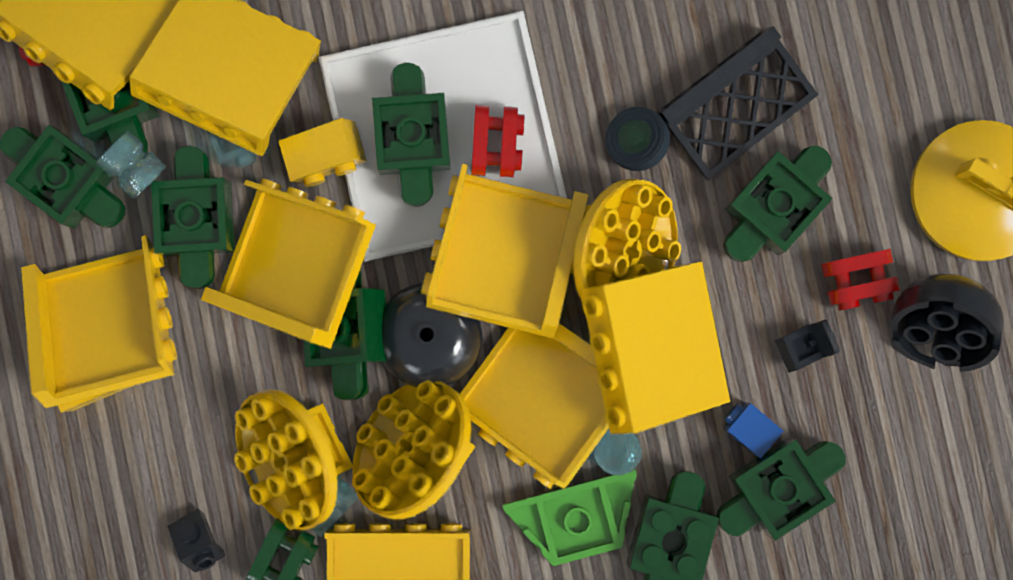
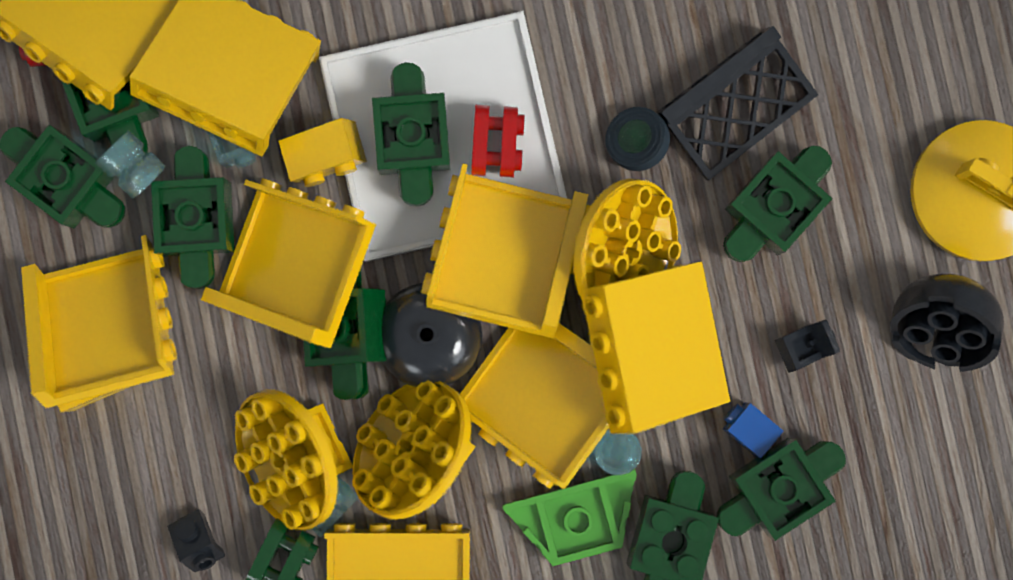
red brick [821,249,900,311] -> none

